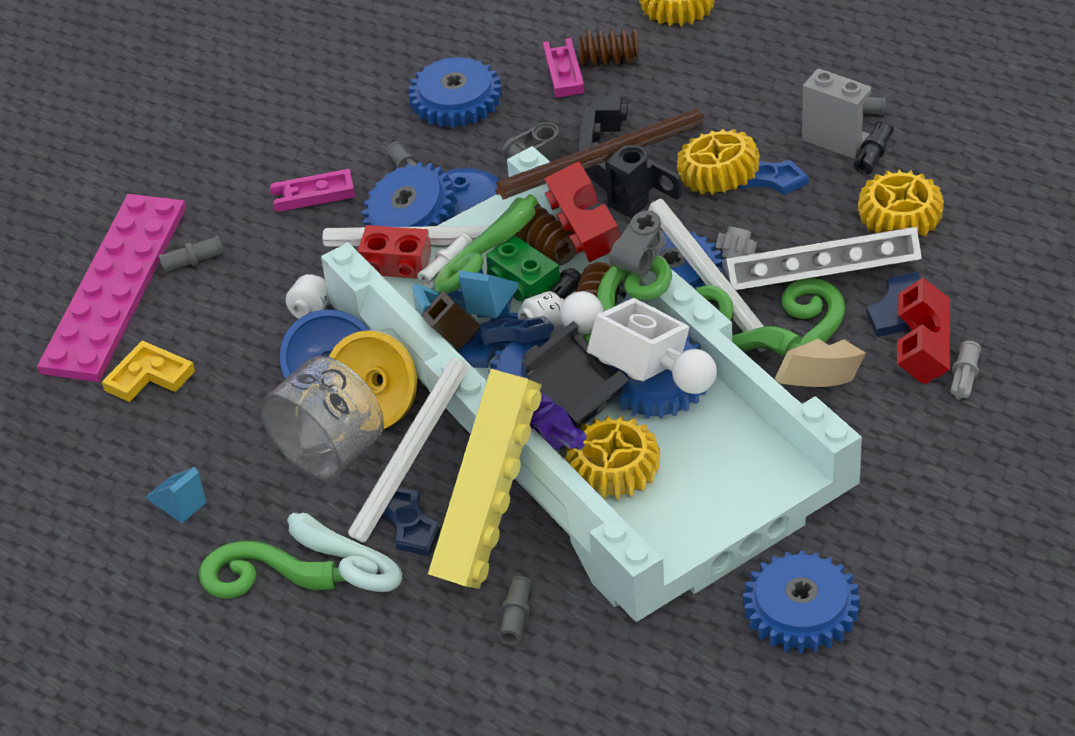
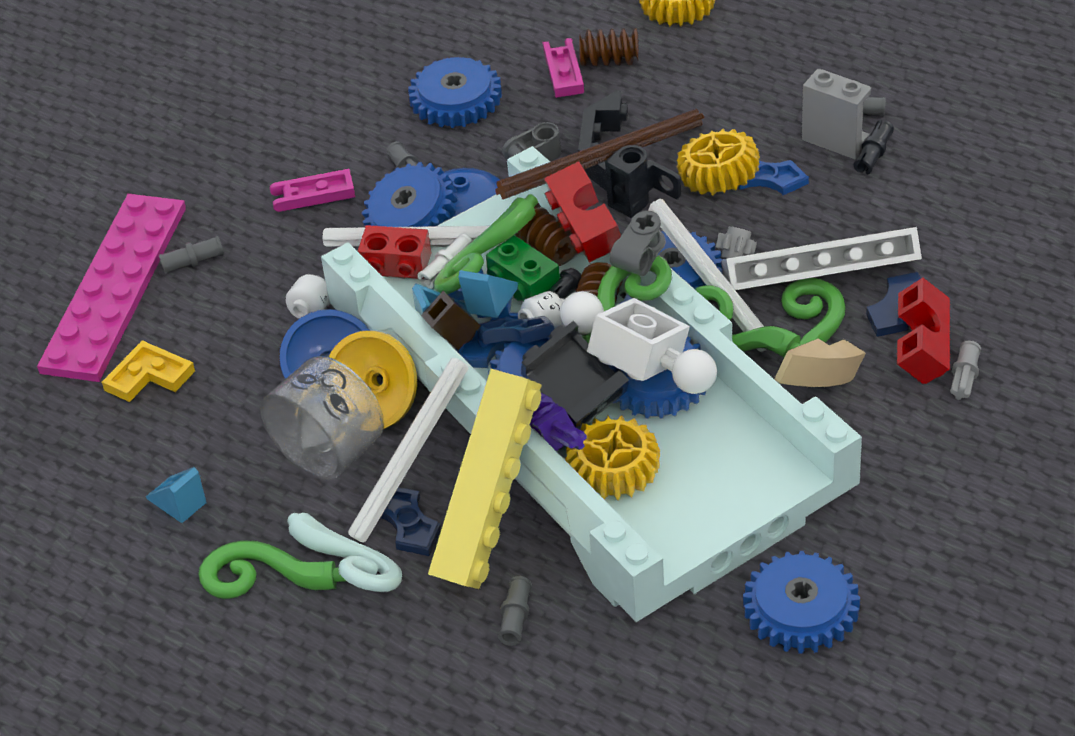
yellow gear [858,169,944,237] -> none

